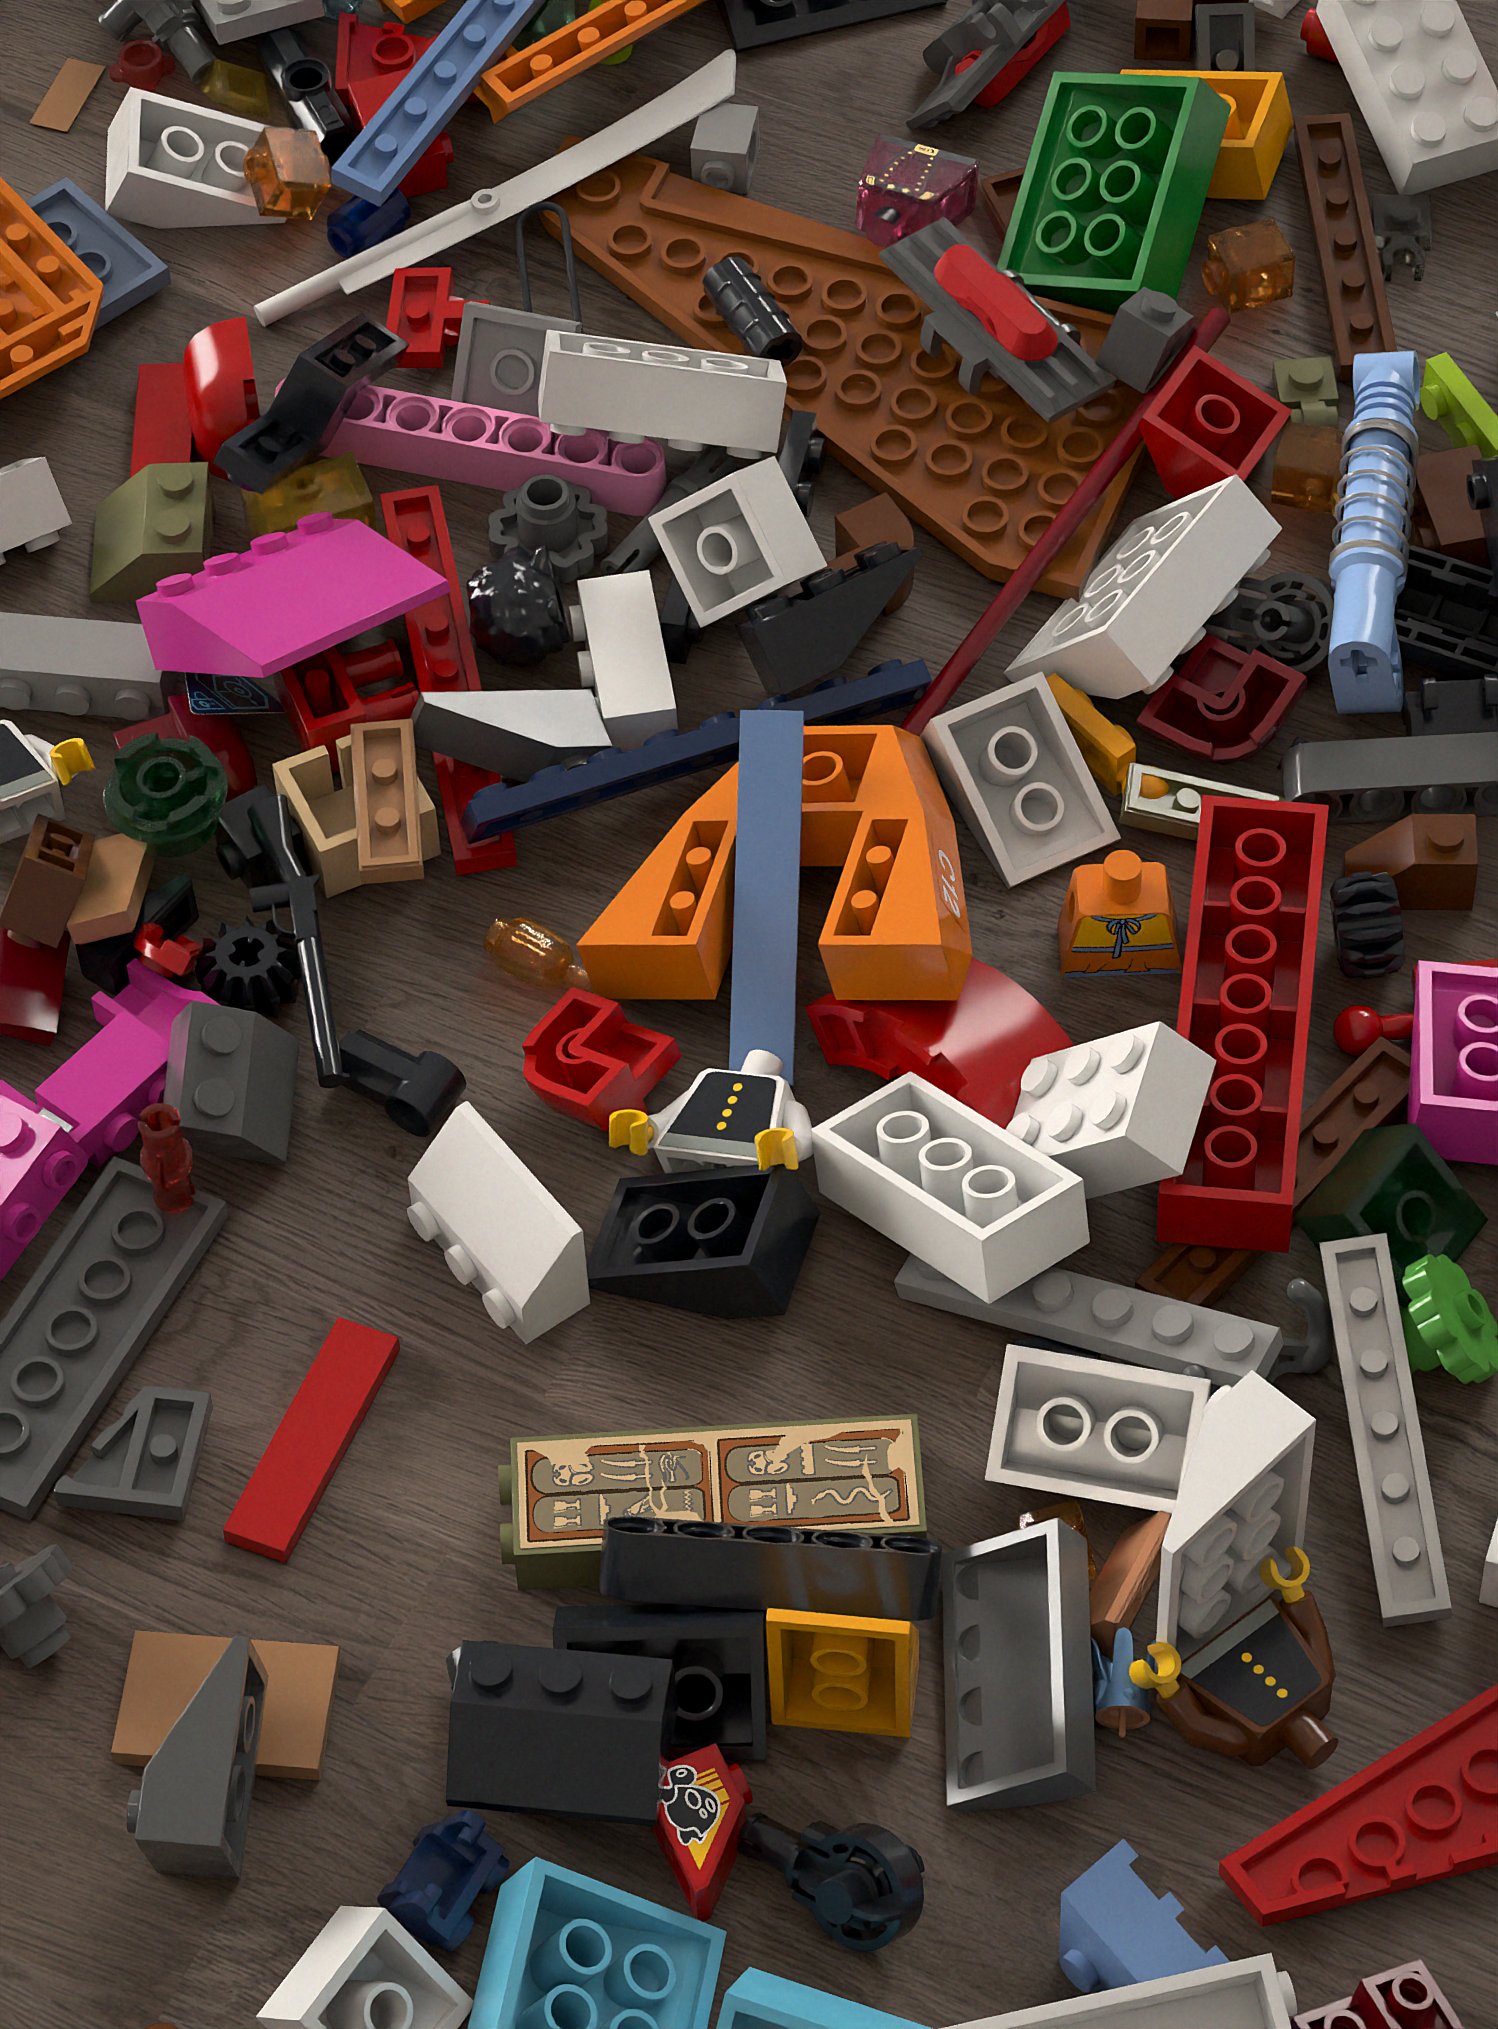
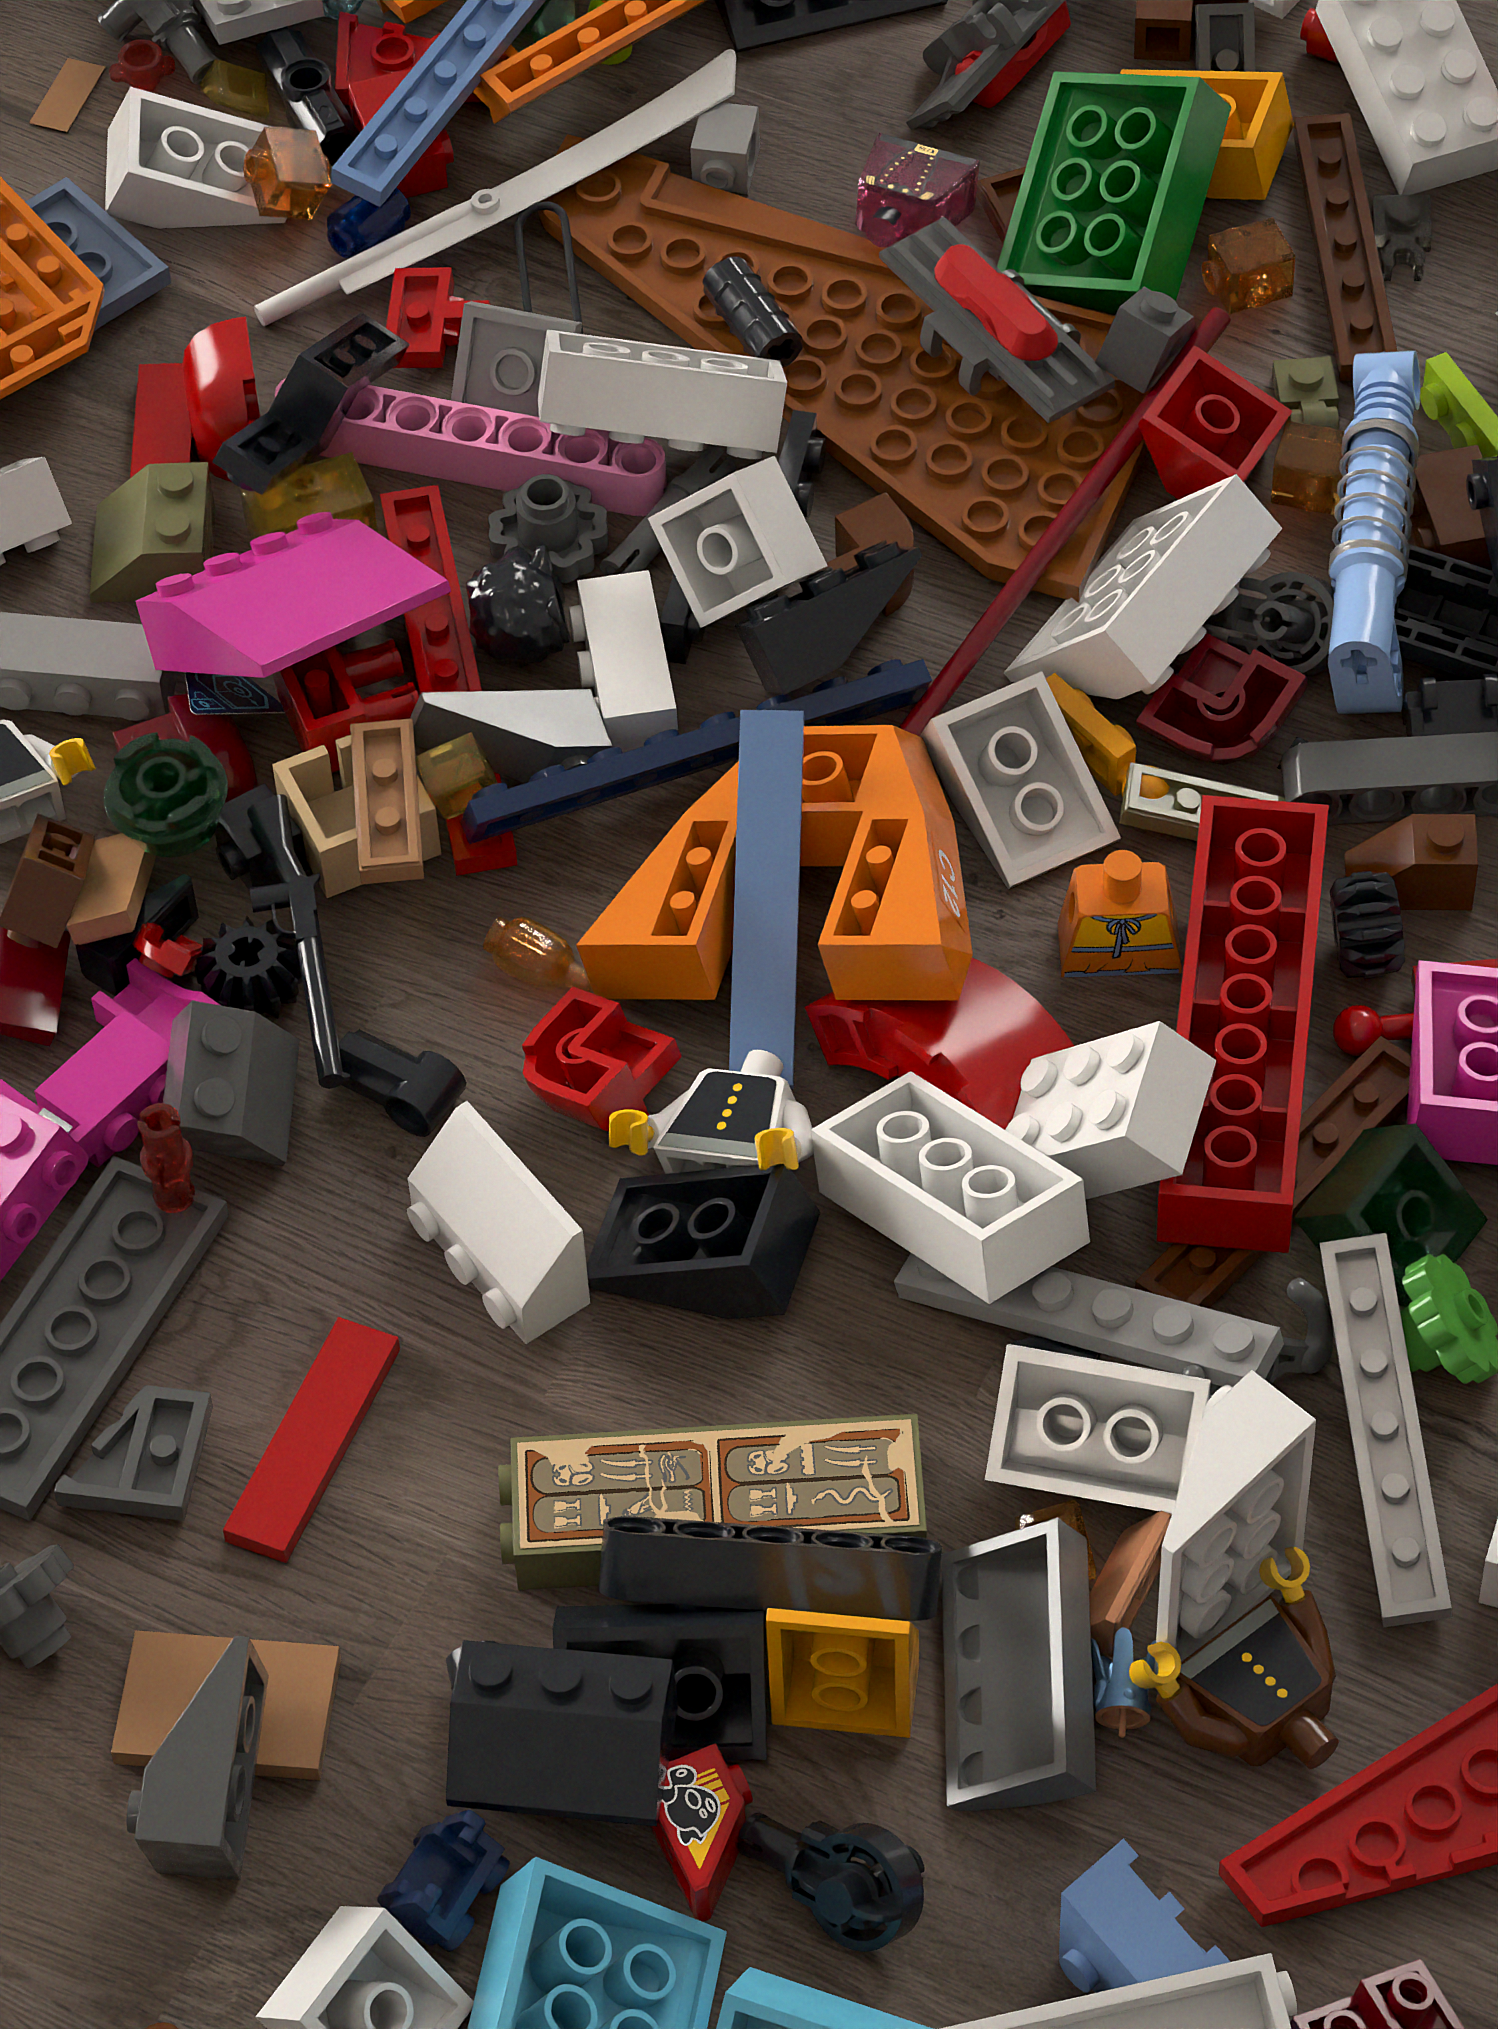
none -> clear yellow slope [416,732,497,819]

